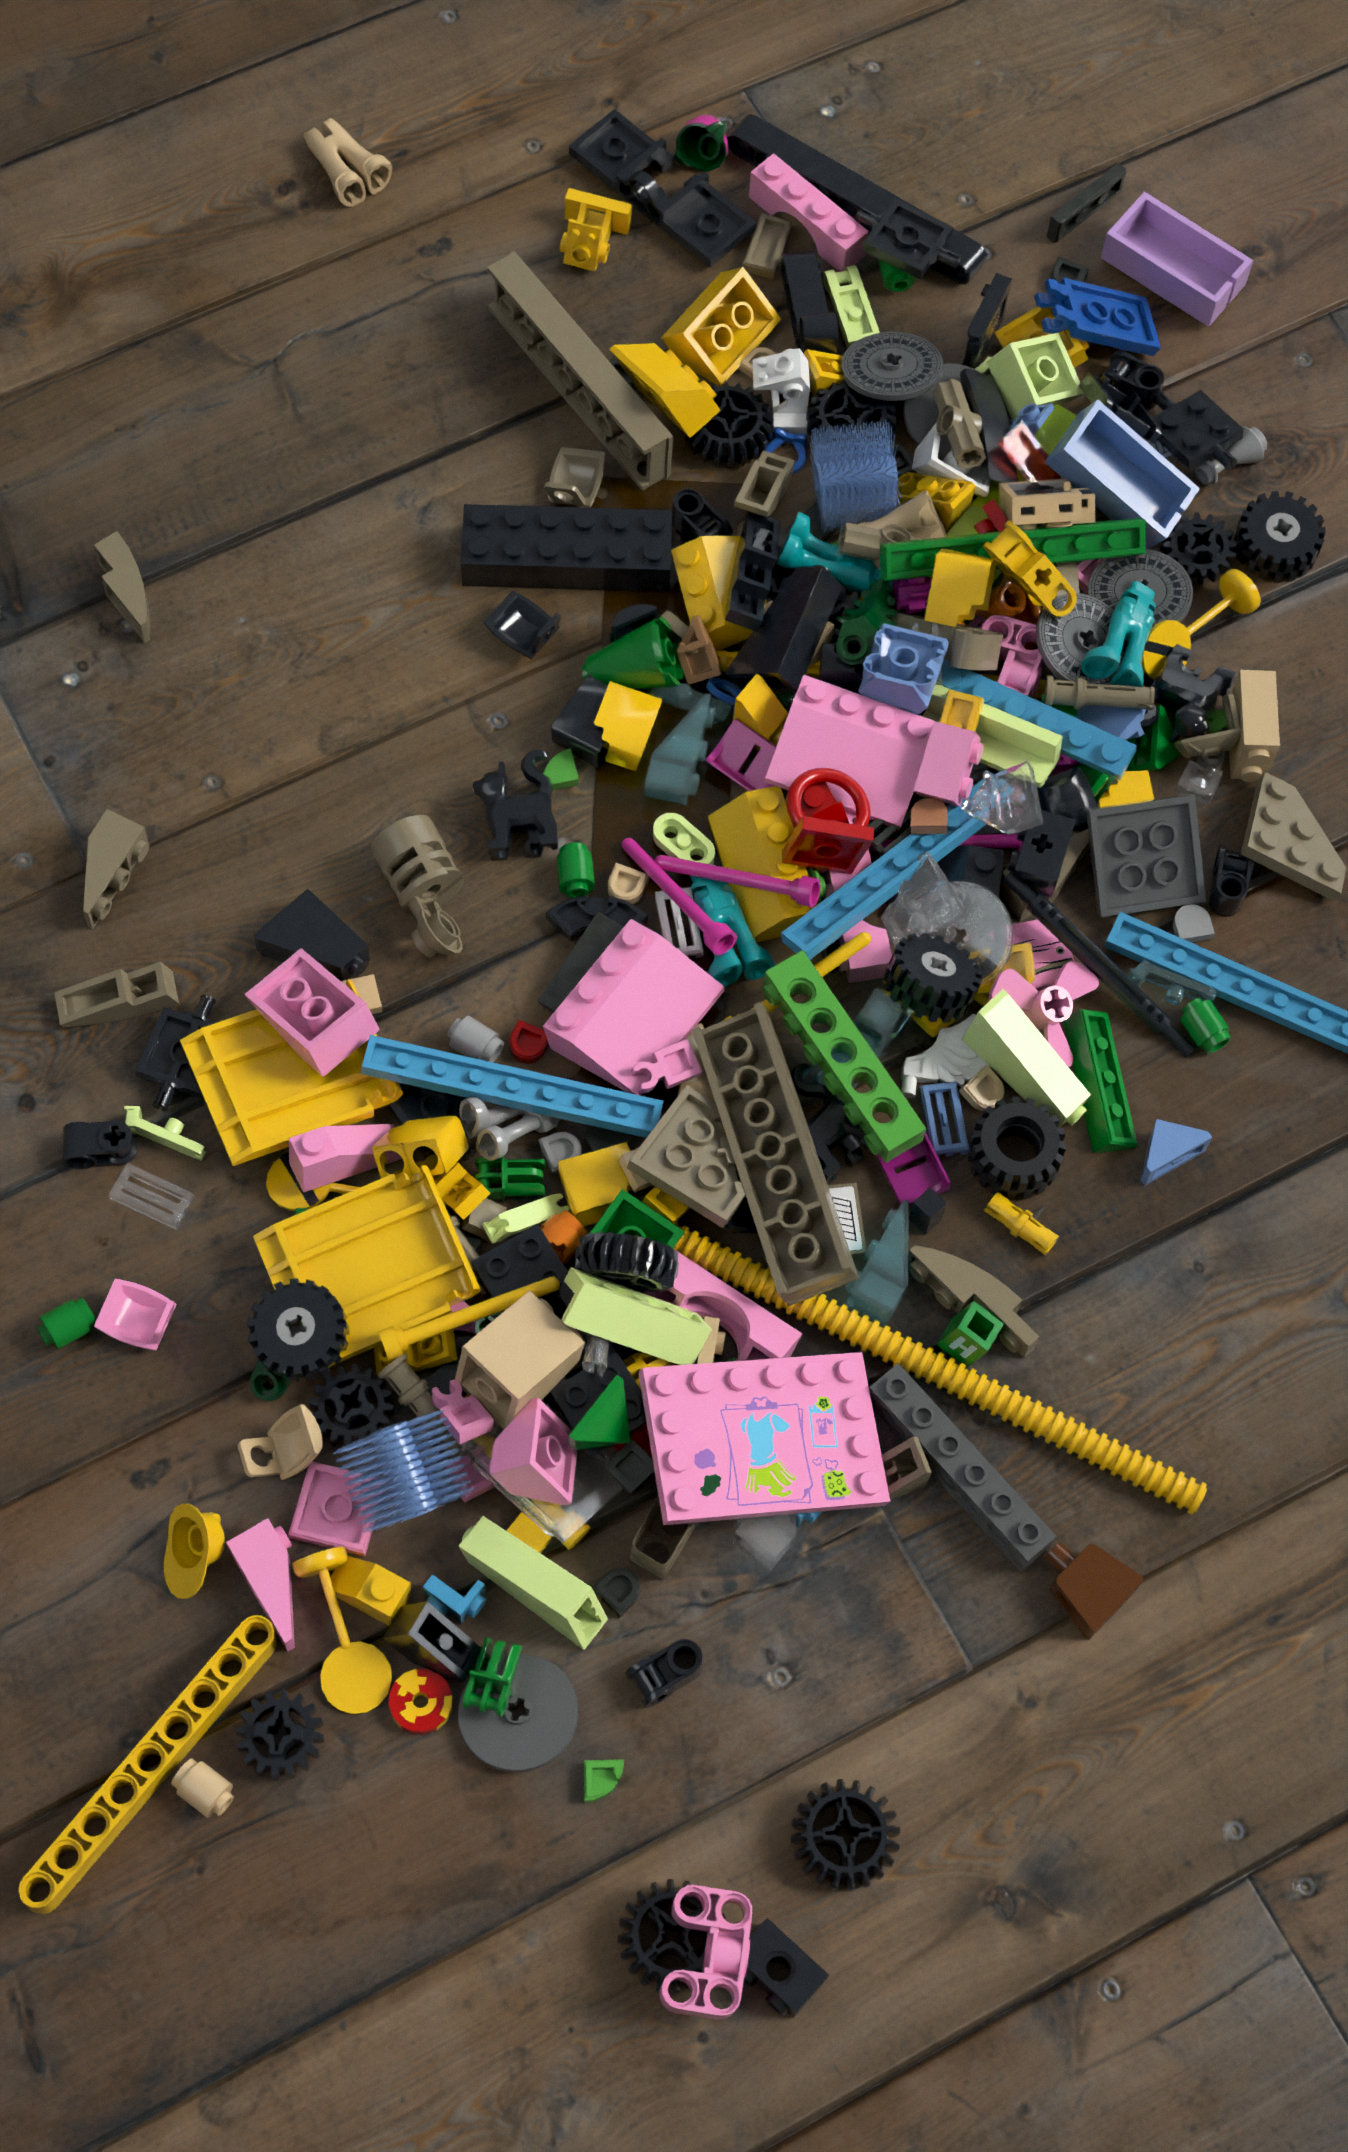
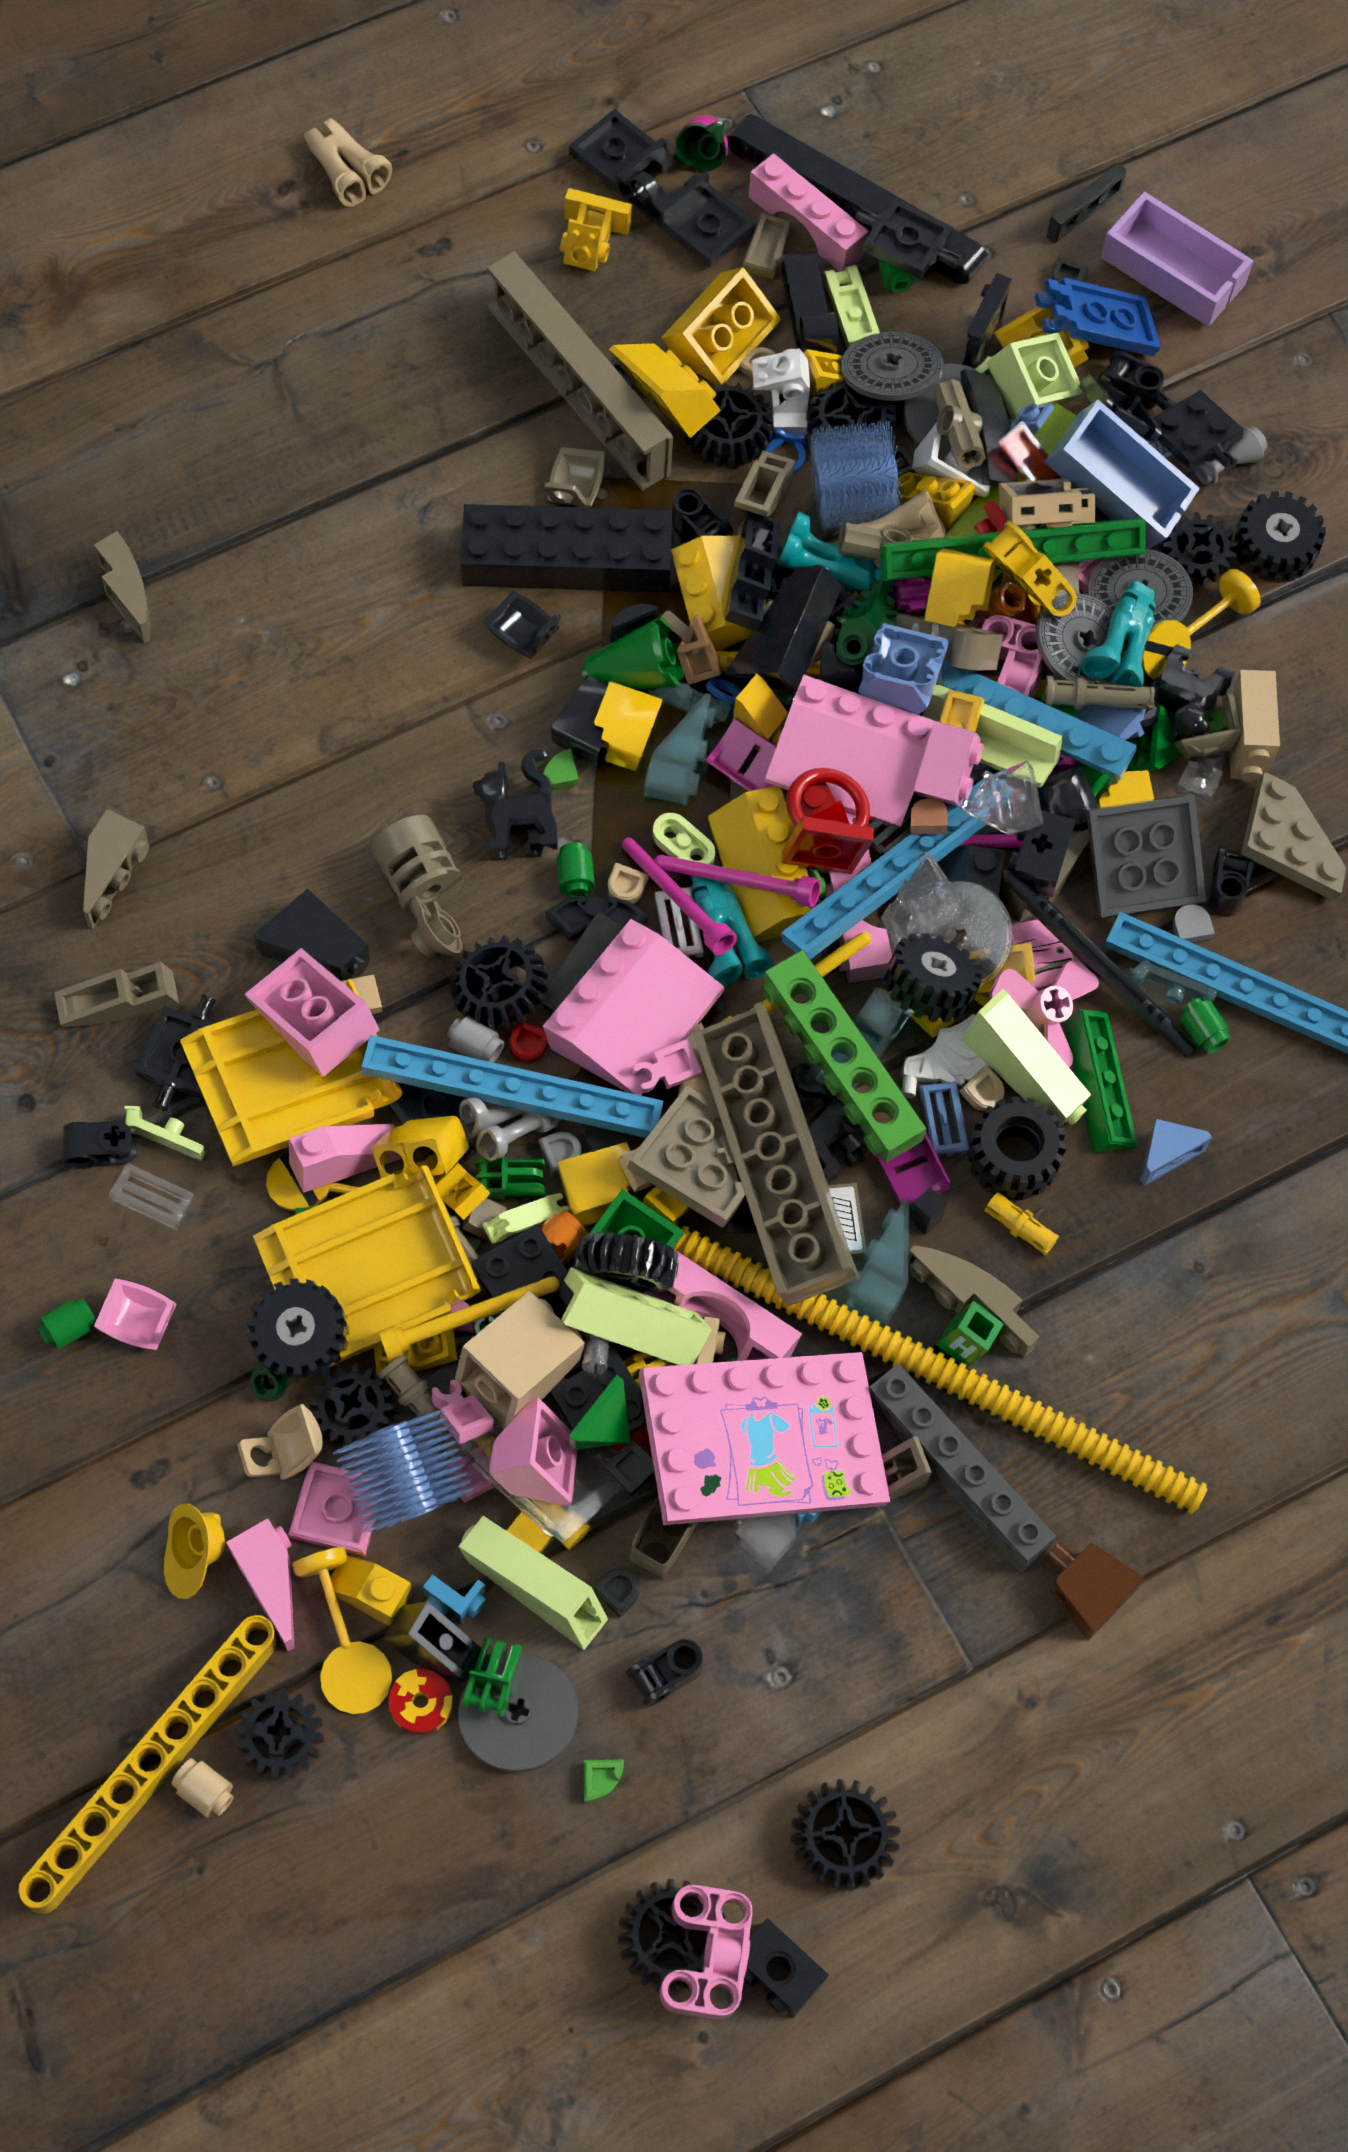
none -> black gear [450,935,549,1031]

